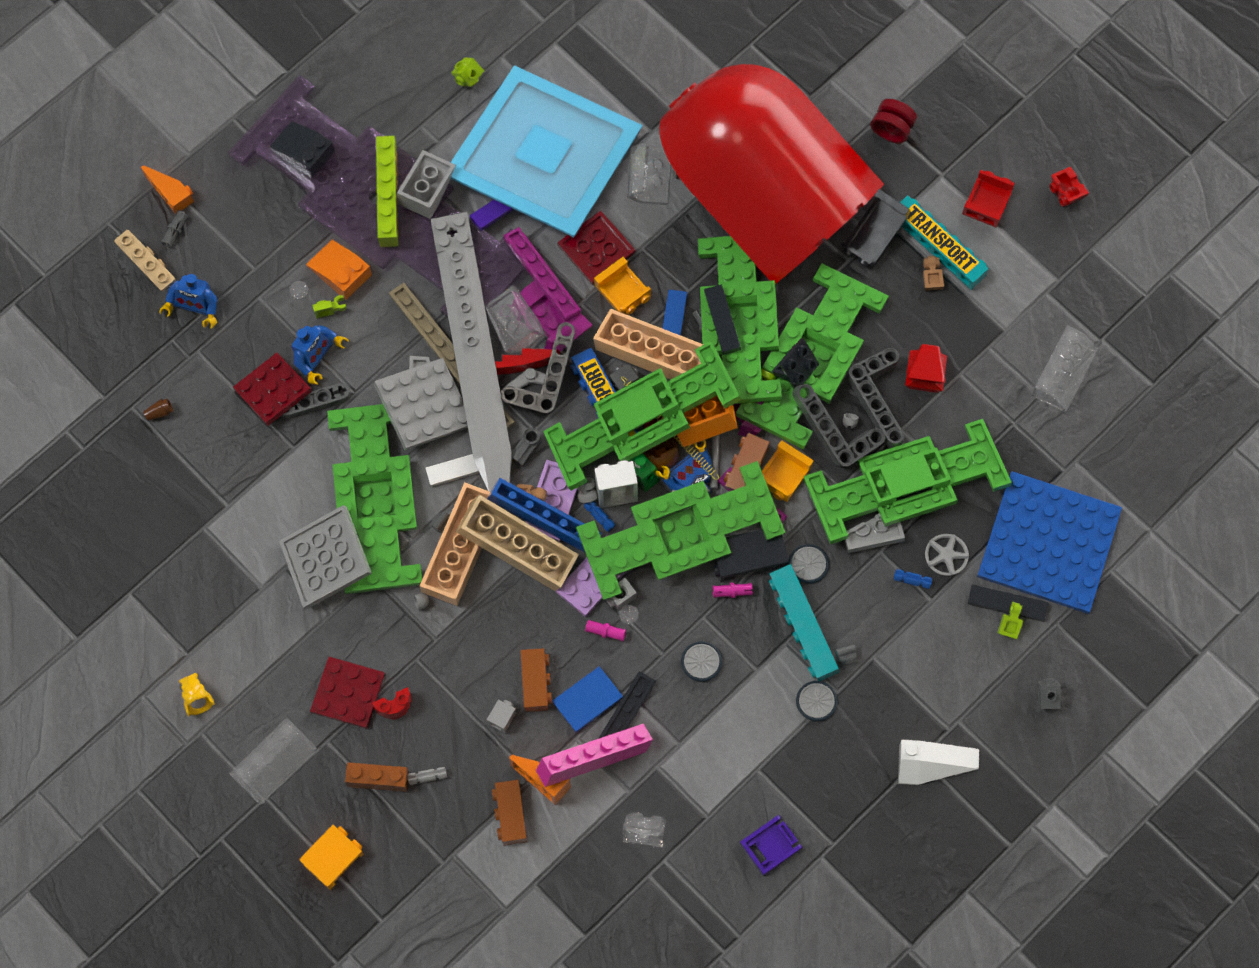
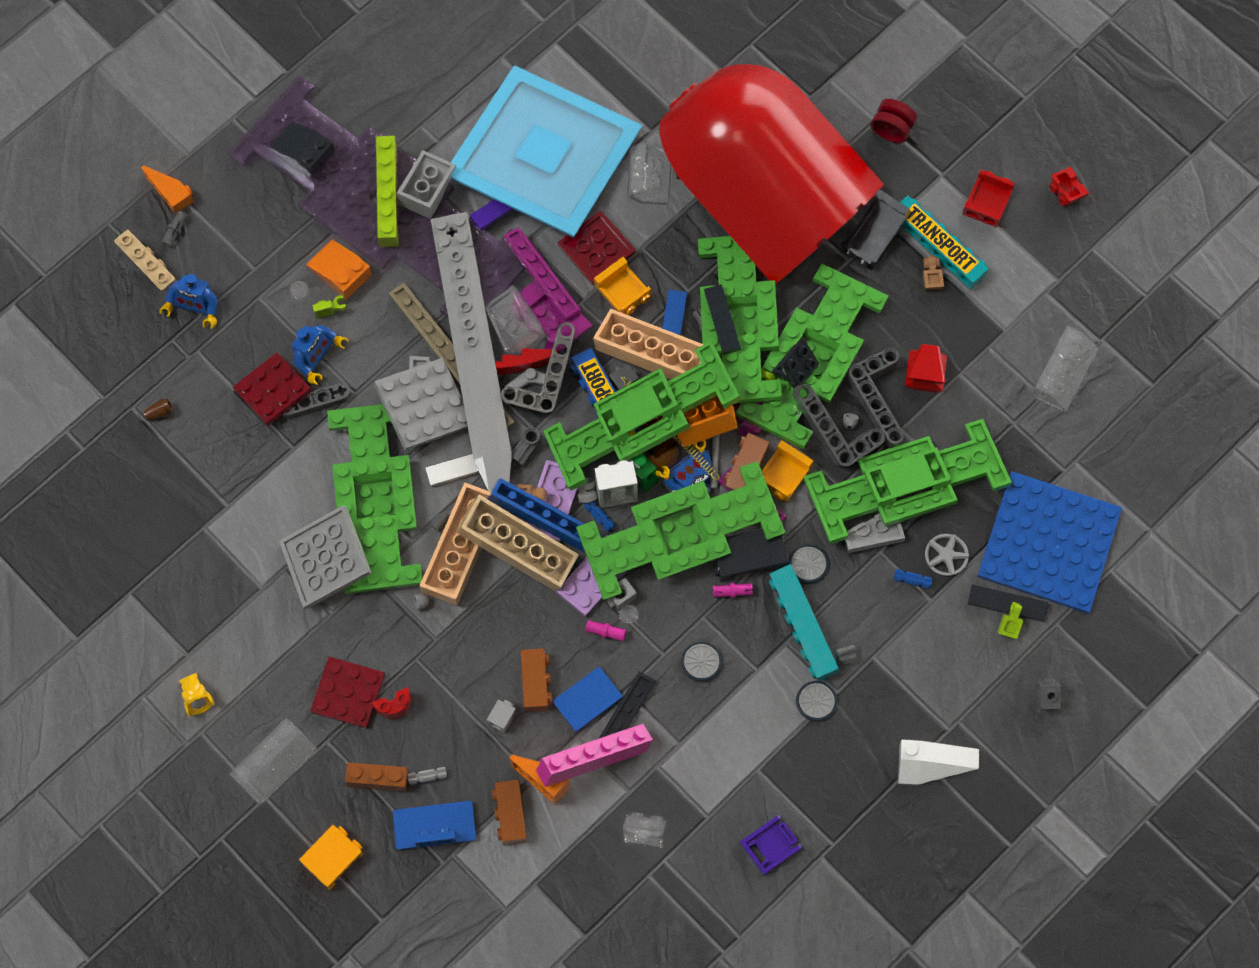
lime brick [451,57,484,87] -> none
none -> blue bracket [393,801,476,850]

